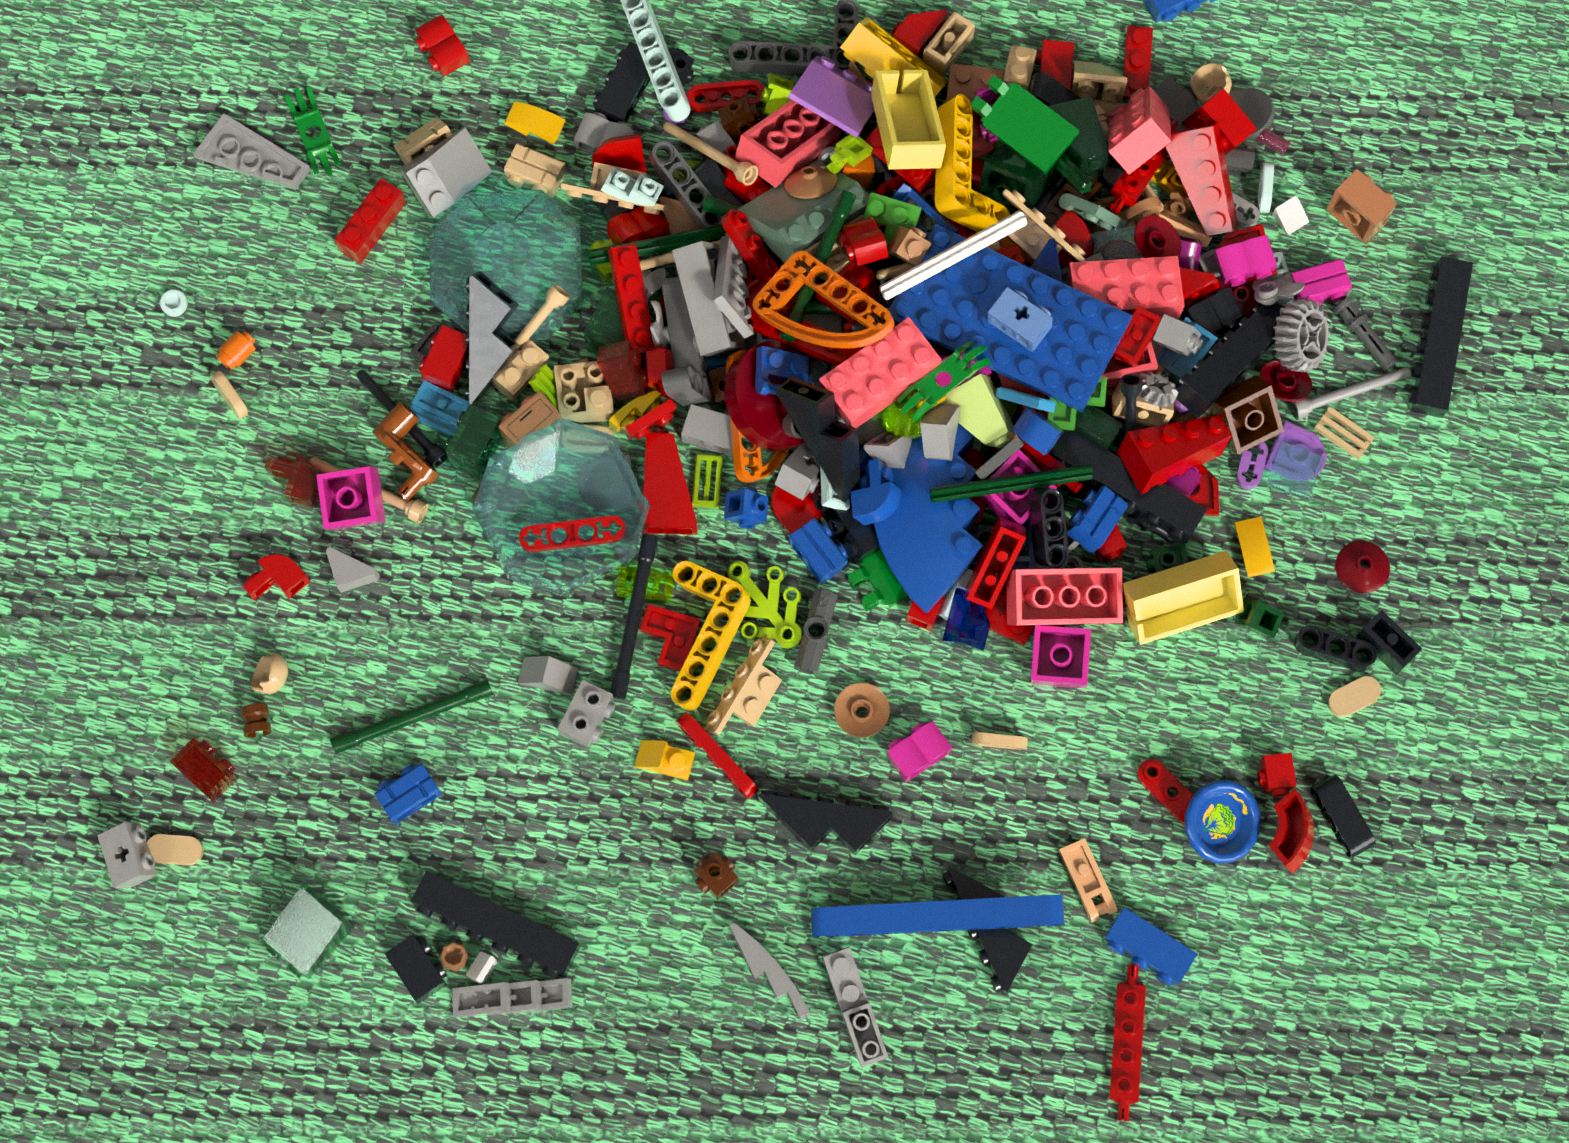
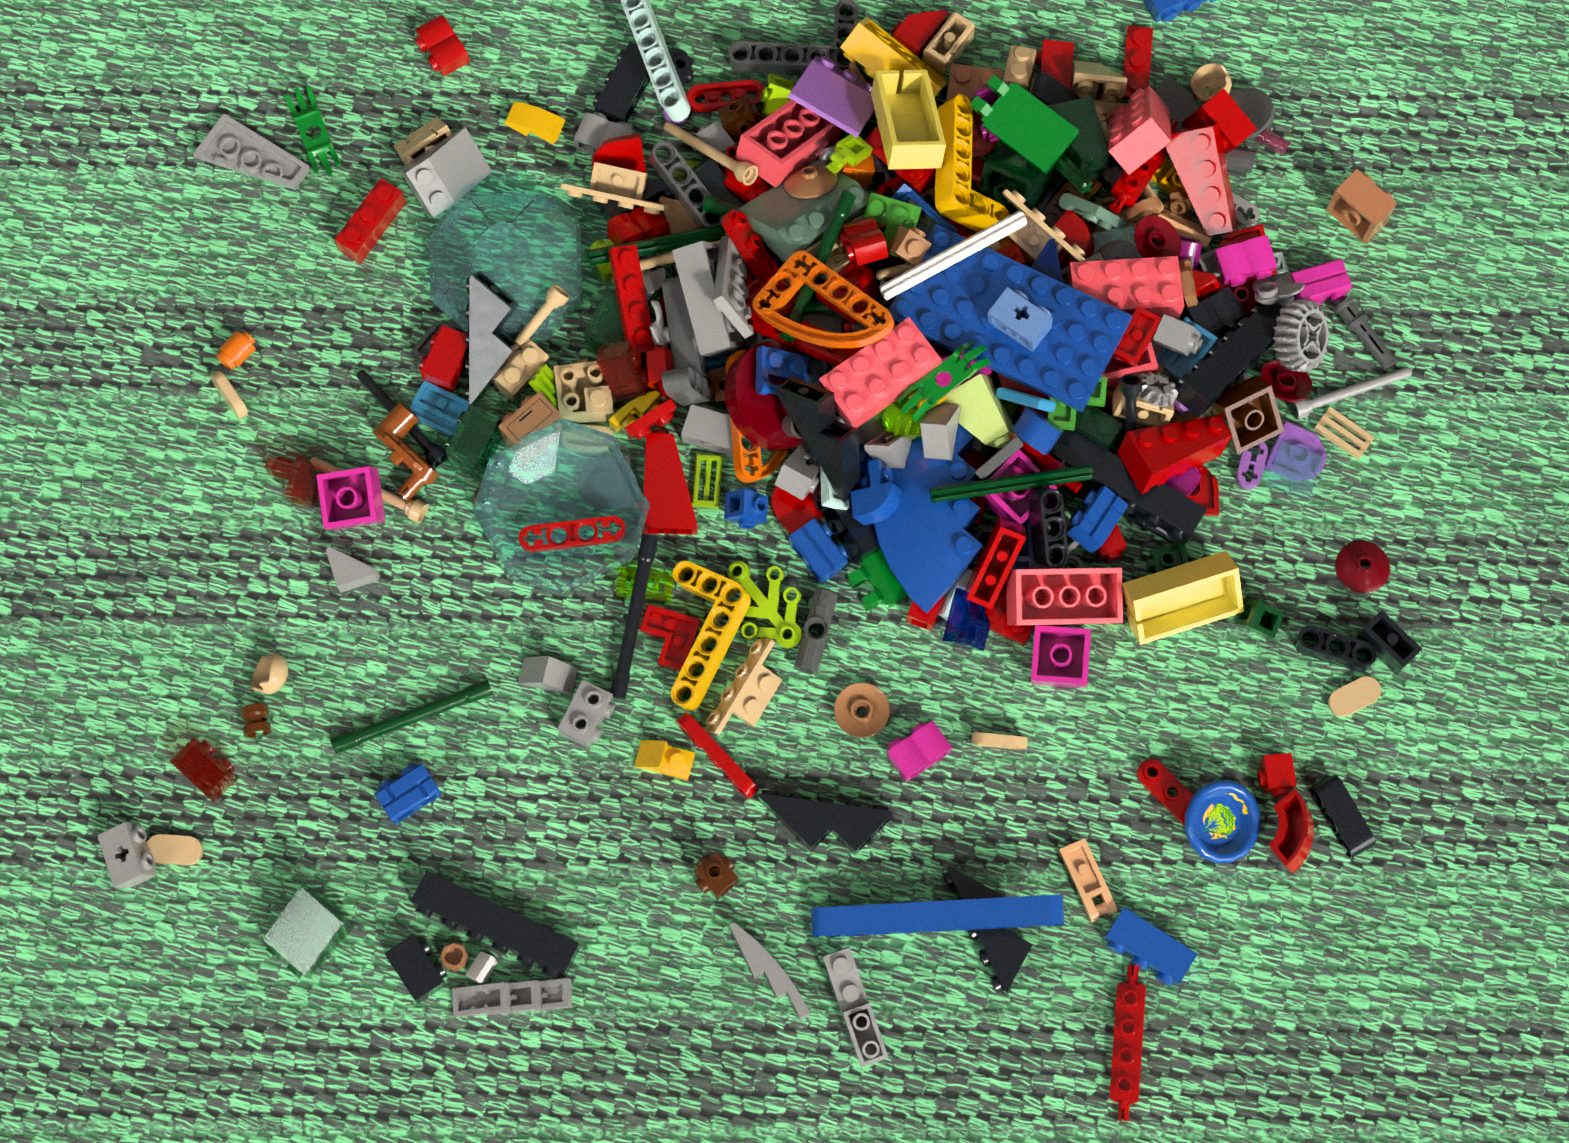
light aqua tile [160,289,188,317] -> none
red brick [243,554,310,601] -> none
tan brick [504,143,567,198] -> none
light aqua slope [601,167,664,206] -> none
yellow slope [1235,516,1275,577] -> none
light aqua tile [1257,161,1274,213] -> none
white slope [1272,196,1309,236] -> none
black brick [1408,256,1473,418] -> none
none -> medium nougat tile [1179,258,1198,307]

